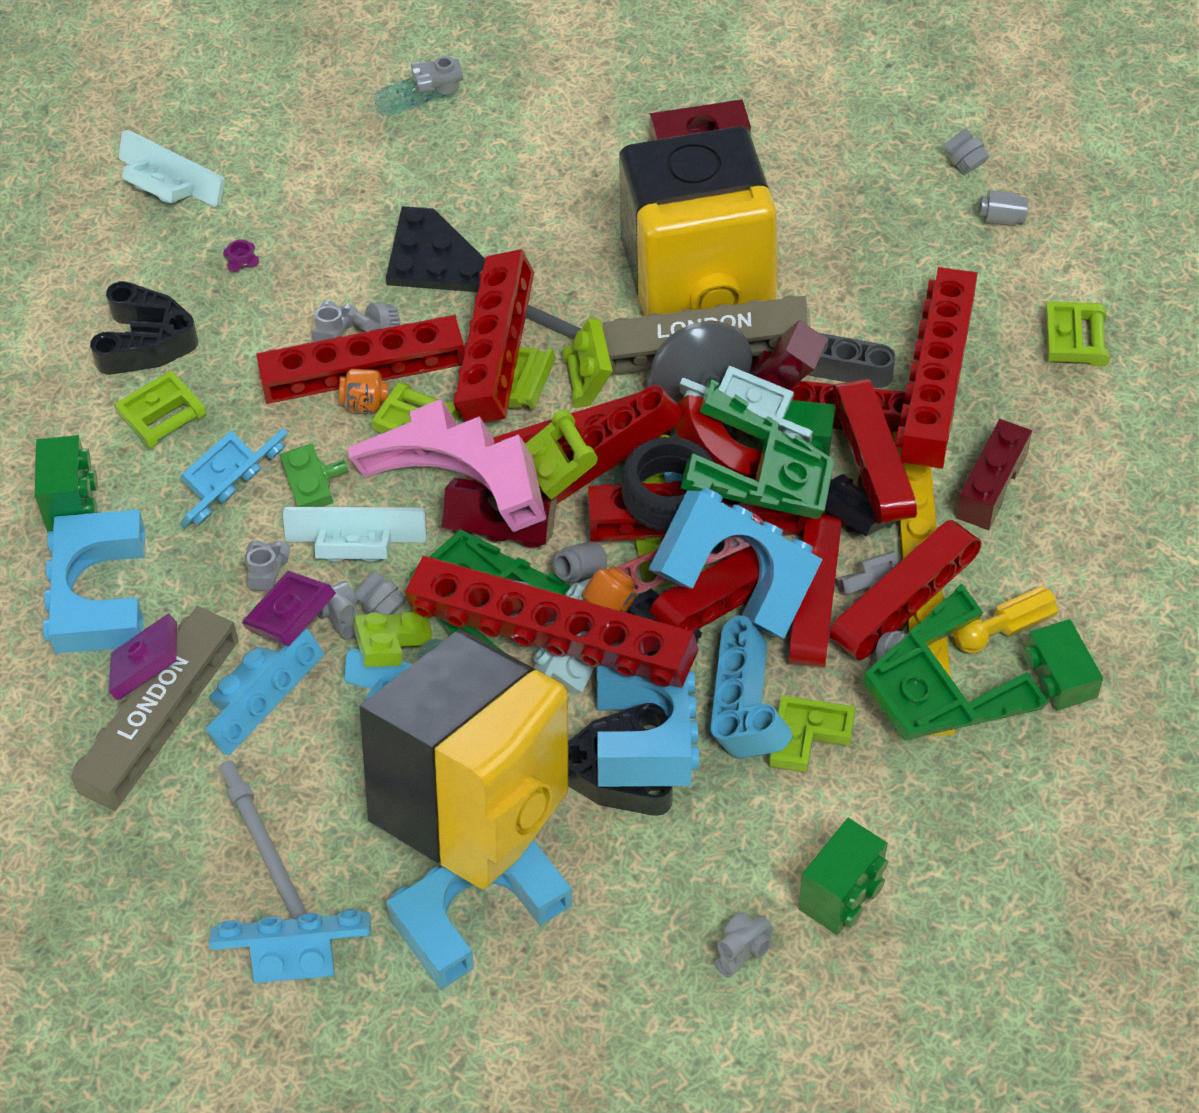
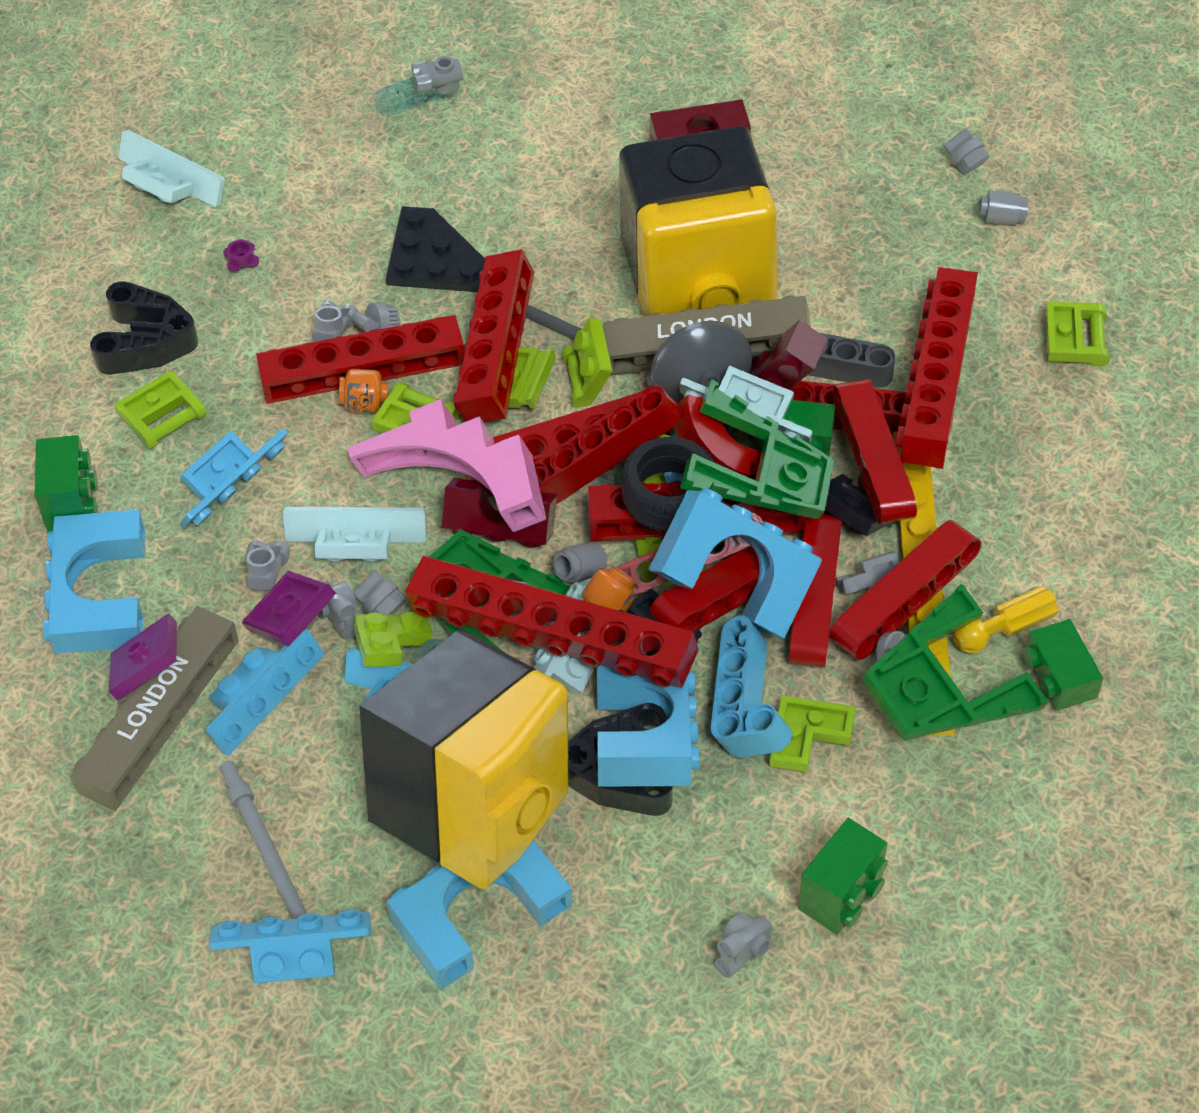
bright green plate [280,443,349,507] -> none
lime plate [525,409,598,500] -> none
dark red arch [956,418,1032,531] -> none

